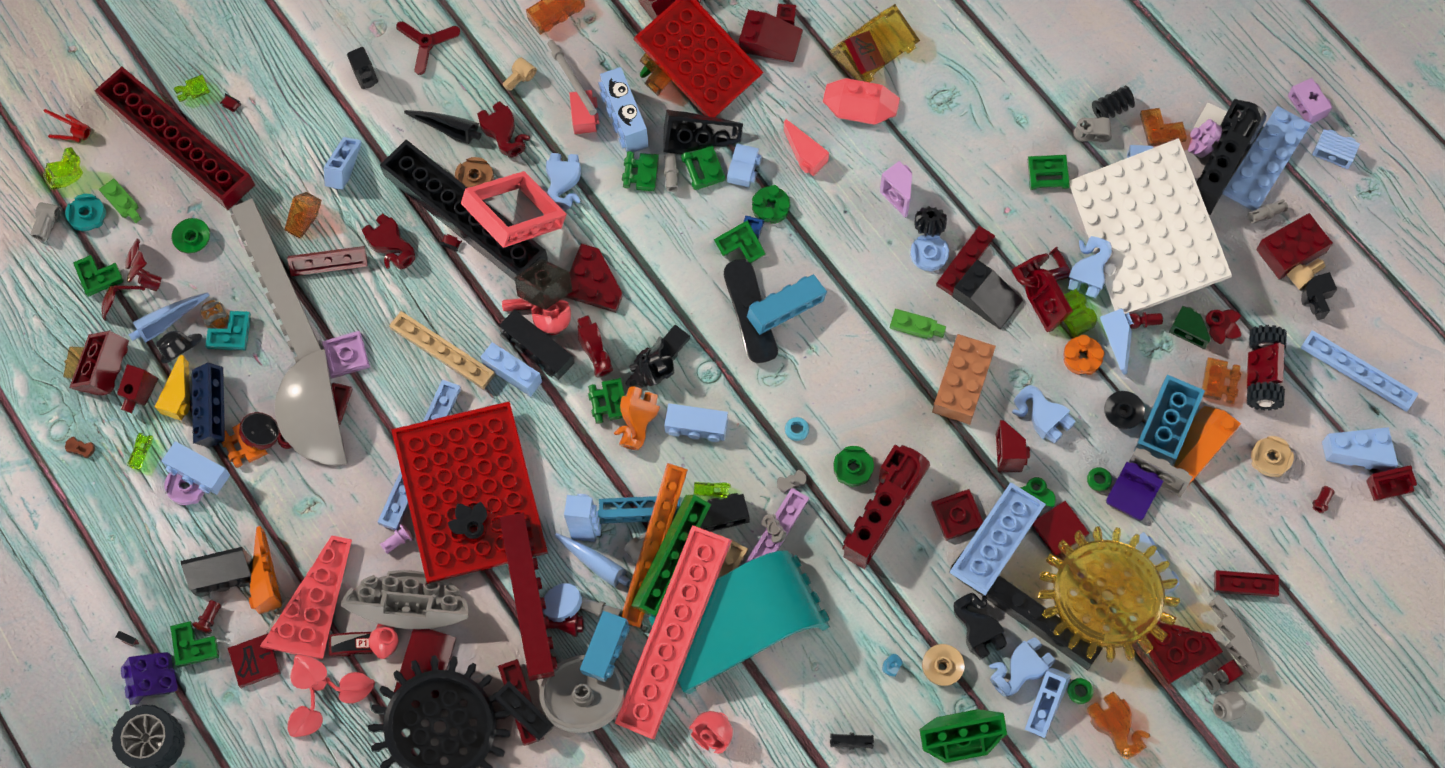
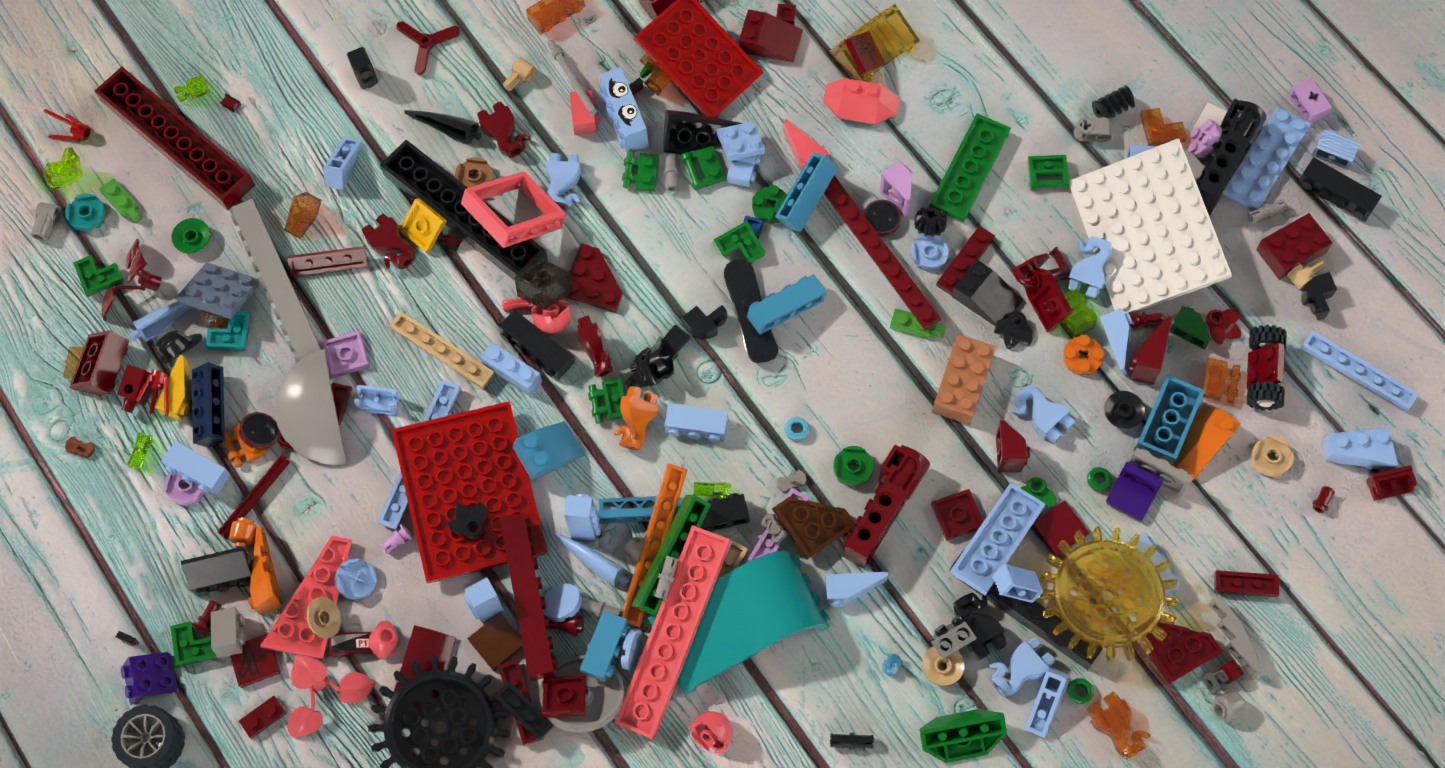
light grey brick [341,570,468,629] -> none
none -> red plant [136,370,170,417]
none -> sand blue plate [177,262,259,319]
none -> light grey brick [211,607,245,658]
none -> dark red axle [218,455,290,538]
none -> orange head [229,518,258,549]
none -> dark red plate [239,696,287,739]
none -> tan dish [307,597,341,639]
none -> light blue tile [335,558,377,600]
none -> light blue hinge [355,385,400,416]
none -> yellow plate [399,198,447,252]
none -> light blue wedge [464,577,505,623]
none -> reddish brown tile [467,613,523,671]
none -> dark azure slope [513,421,585,481]
none -> dark red tile [542,675,587,718]
none -> light blue tile [621,628,642,670]
none -> black piece [629,77,644,96]
none -> light grey pin [654,556,679,600]
none -> black brick [682,305,727,339]
none -> light blue plate [717,121,765,161]
none -> reddish brown plate [772,497,855,560]
none -> dark azure brick [775,152,838,232]
none -> dark red plate [824,175,941,331]
none -> light blue slope [825,572,888,607]
none -> black tile [864,199,901,237]
none -> green plate [929,113,1011,222]
none -> bracket [931,613,977,658]
none -> light blue brick [993,564,1043,603]
none -> black plate [994,311,1033,349]
none -> dark red slope [1128,316,1173,385]
none -> black brick [1297,157,1382,222]

